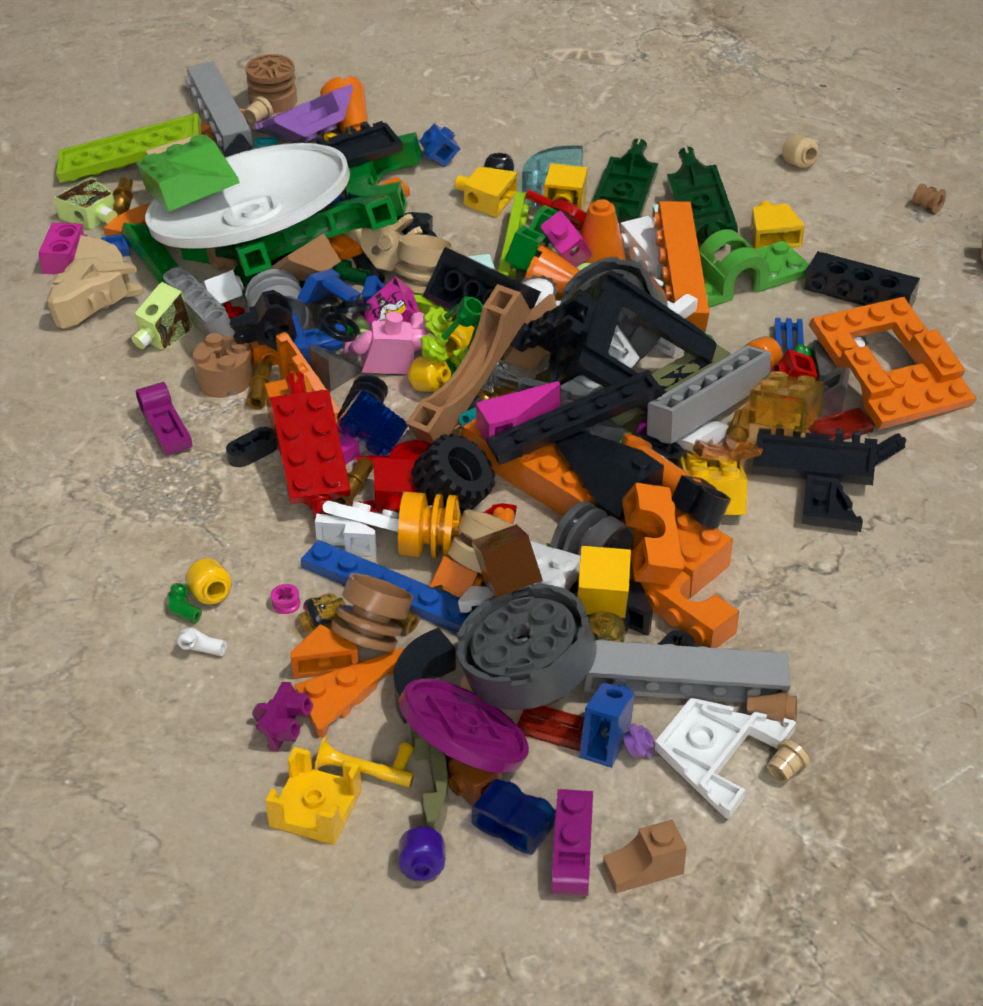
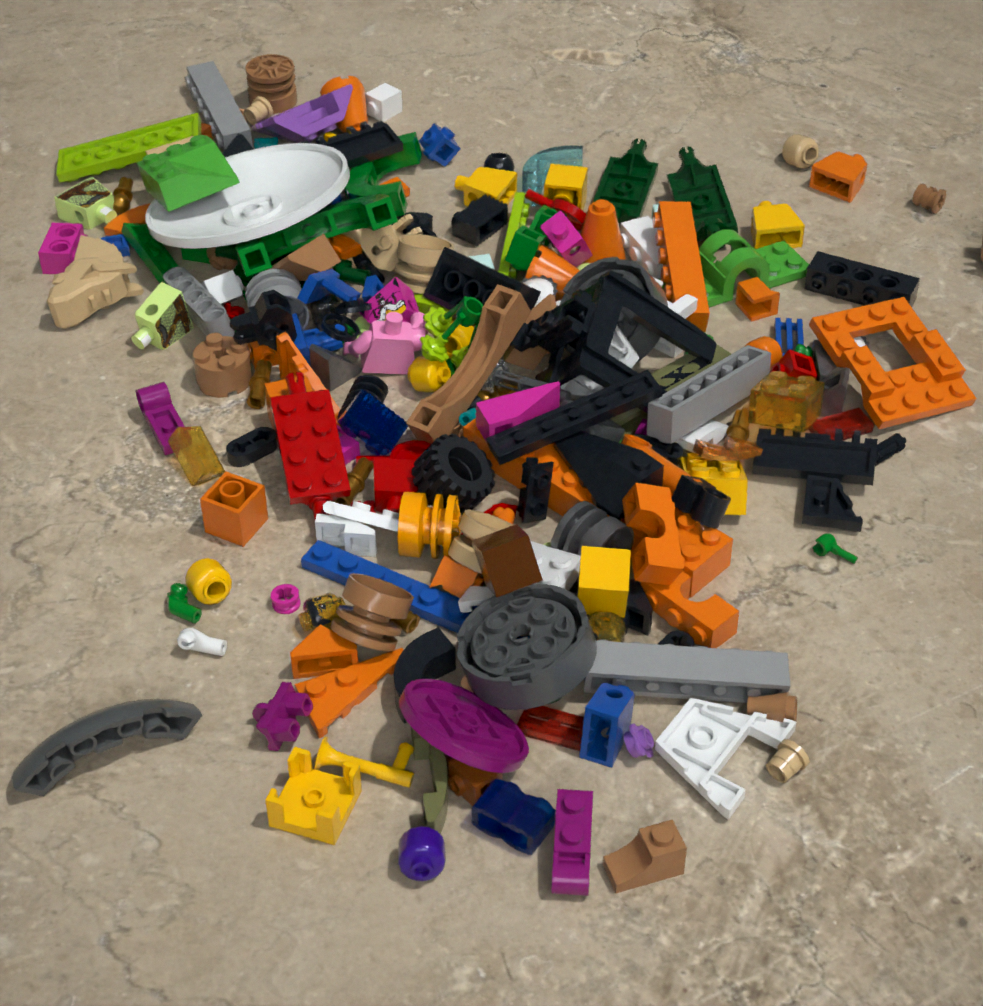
none -> dark grey brick [11,699,203,797]
none -> clear yellow slope [168,426,225,486]
none -> orange head [200,471,268,547]
none -> white brick [365,83,402,122]
none -> black brick [451,194,508,247]
none -> black hinge [516,457,554,524]
none -> orange window [735,277,780,322]
none -> orange torso [809,151,867,203]
none -> green hand [813,533,858,564]

